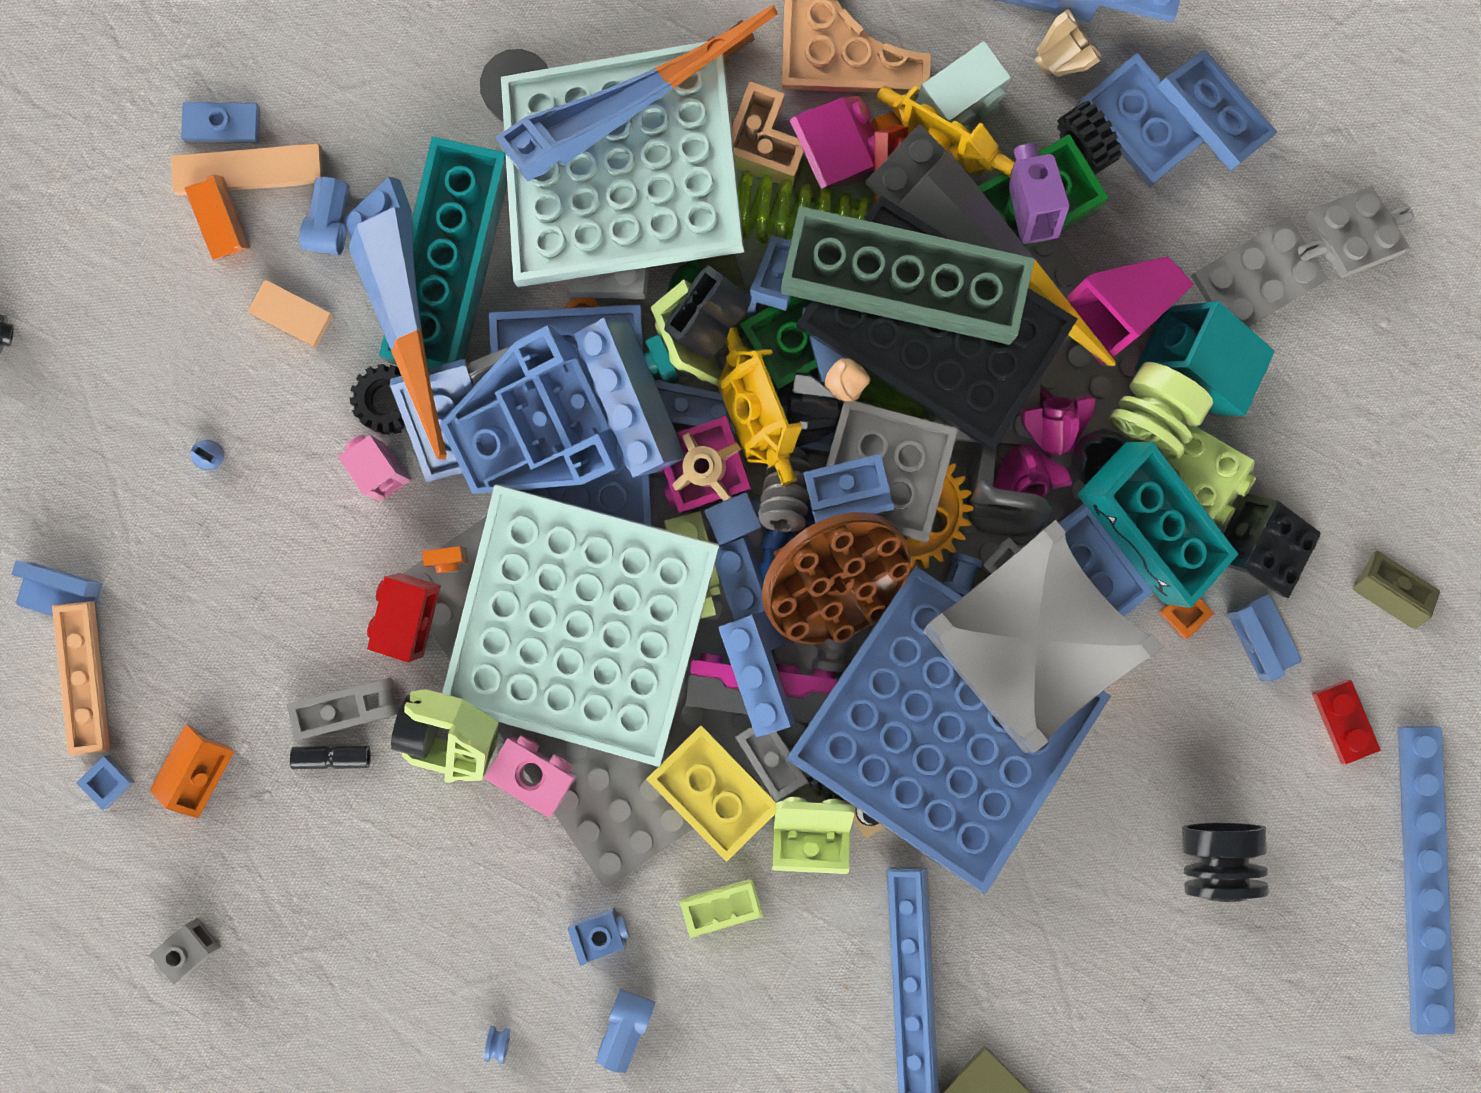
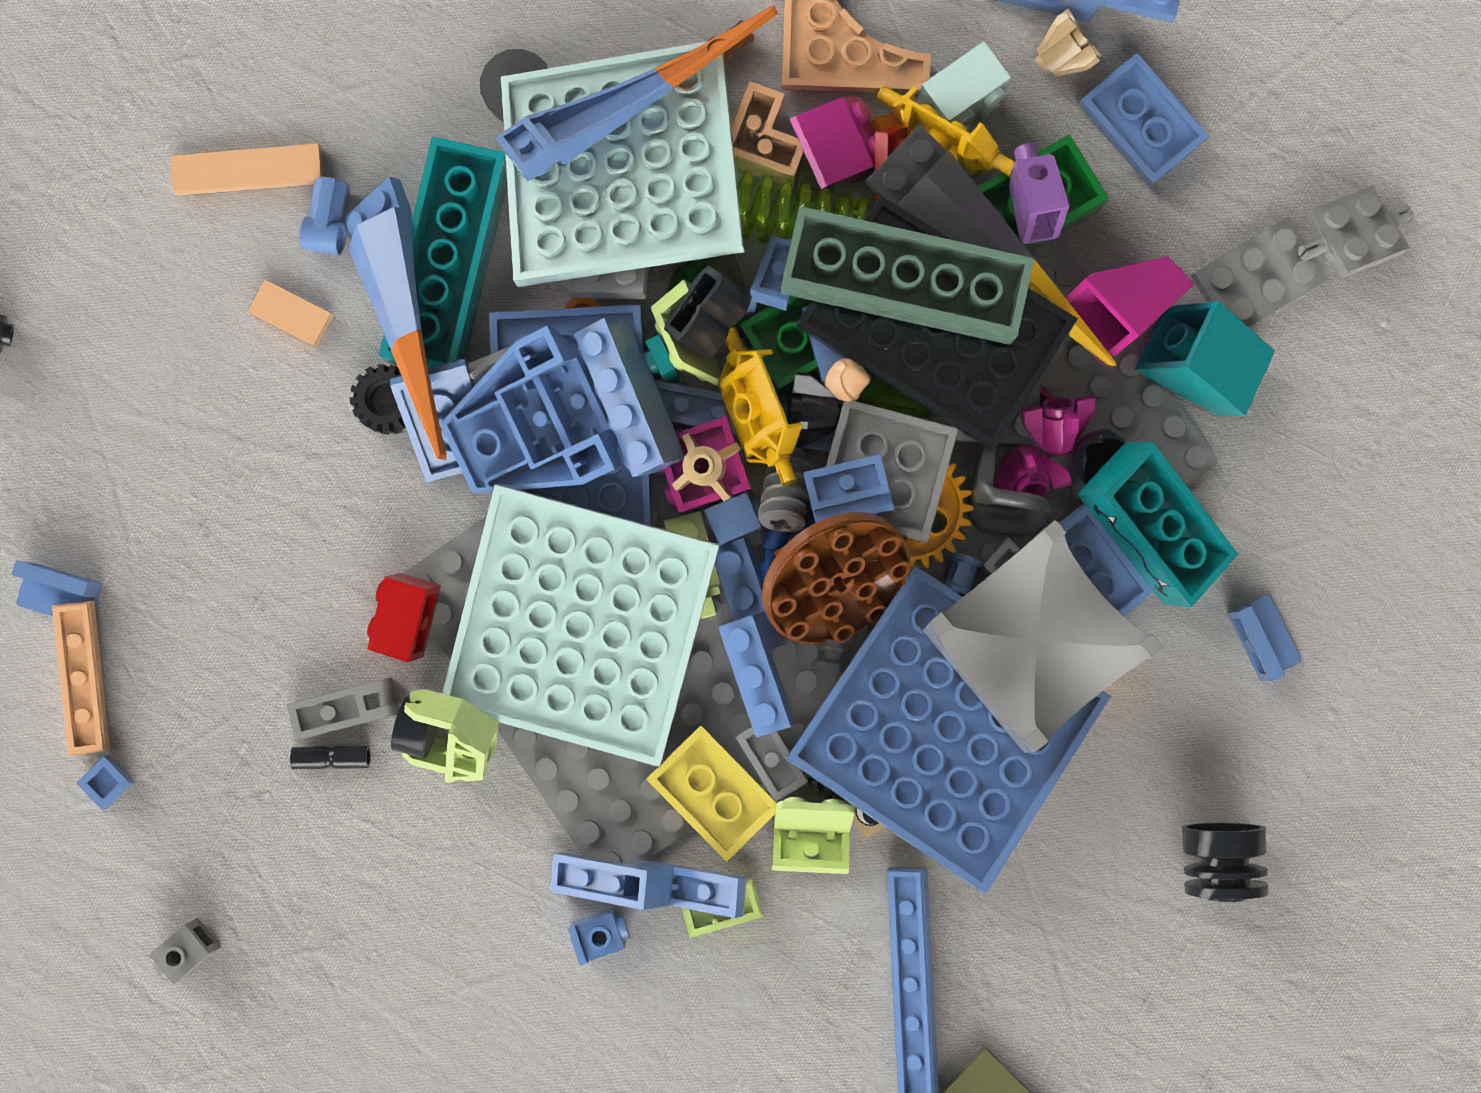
orange panel [150,725,235,818] -> none
medium blue plate [181,102,260,143] -> none
orange panel [184,174,251,260] -> none
medium blue hinge [190,440,224,470] -> none
bright pink brick [338,435,411,501] -> none
orange plate [422,546,468,574] -> none
bright pink brick [484,735,577,818] -> none
medium blue bush [484,1026,510,1064] -> none
medium blue piece [596,988,656,1073] -> none
piece [685,653,839,723] -> none
black tyre [1057,101,1122,175] -> none
yellowish green wheel [1109,362,1213,460] -> none
medium blue plate [1157,49,1278,171] -> none
orange plate [1158,598,1215,639] -> none
yellowish green bracket [1167,425,1256,527] -> none
black bracket [1224,494,1321,598] -> none
red plate [1312,680,1381,765] -> none
olive slope [1353,551,1440,629] -> none
medium blue plate [1398,726,1455,1034] -> none
none -> medium blue bracket [550,852,746,918]

